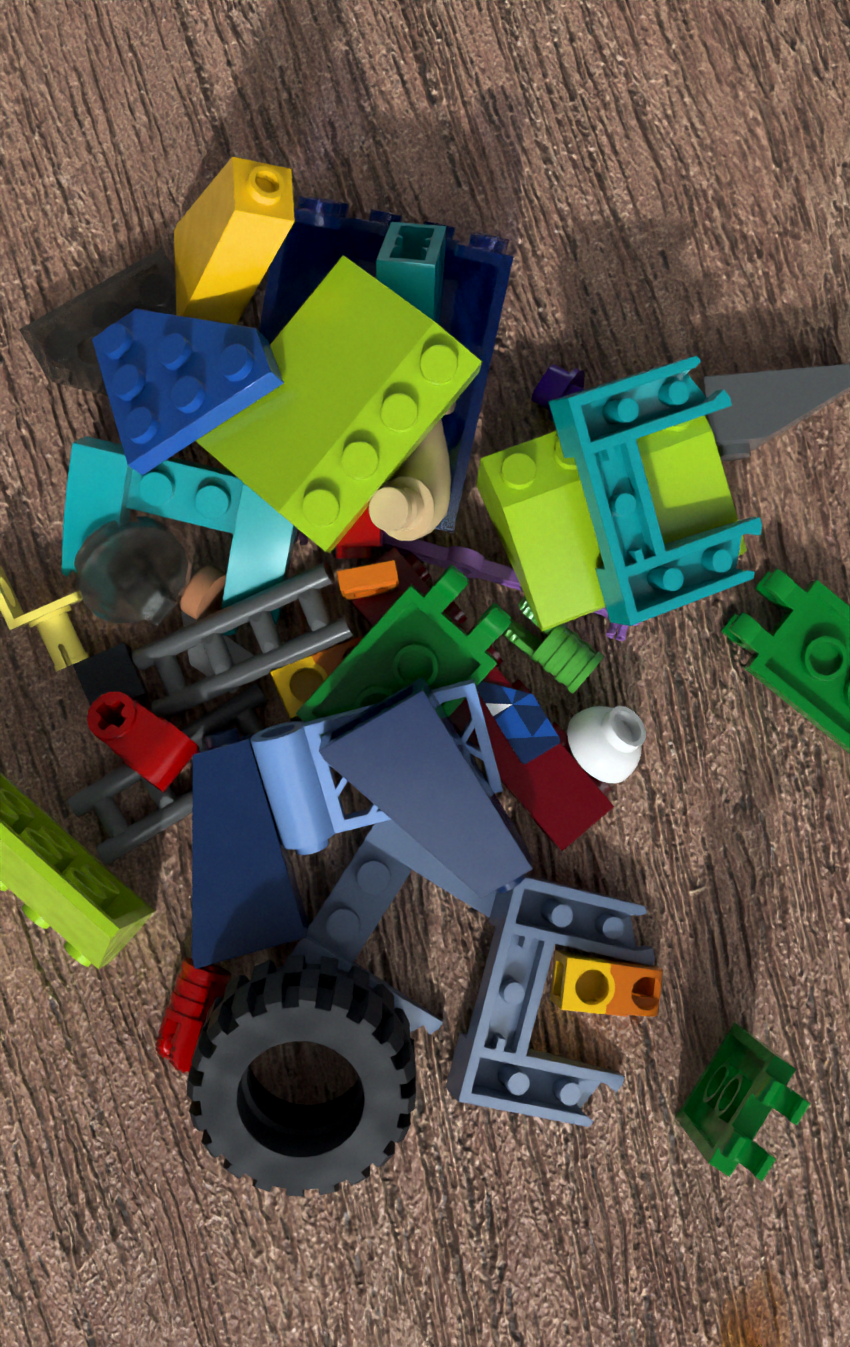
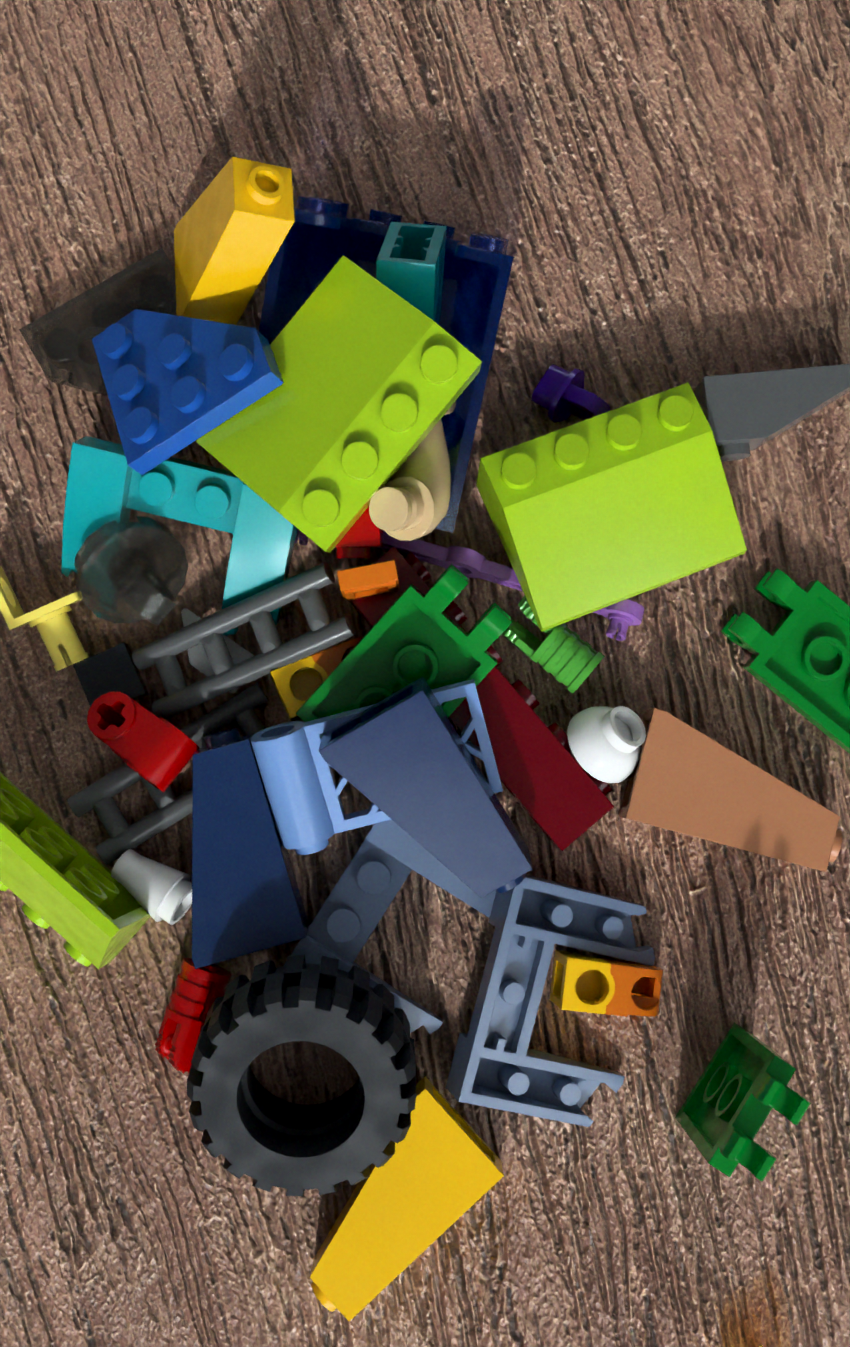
nougat tile [180,565,227,621] -> none
dark blue sticker [476,681,560,764] -> none
teal wedge [549,356,762,626] -> none
none -> white cone [111,849,192,925]
none -> yellow slope [310,1076,504,1321]
none -> nougat slope [618,708,842,872]

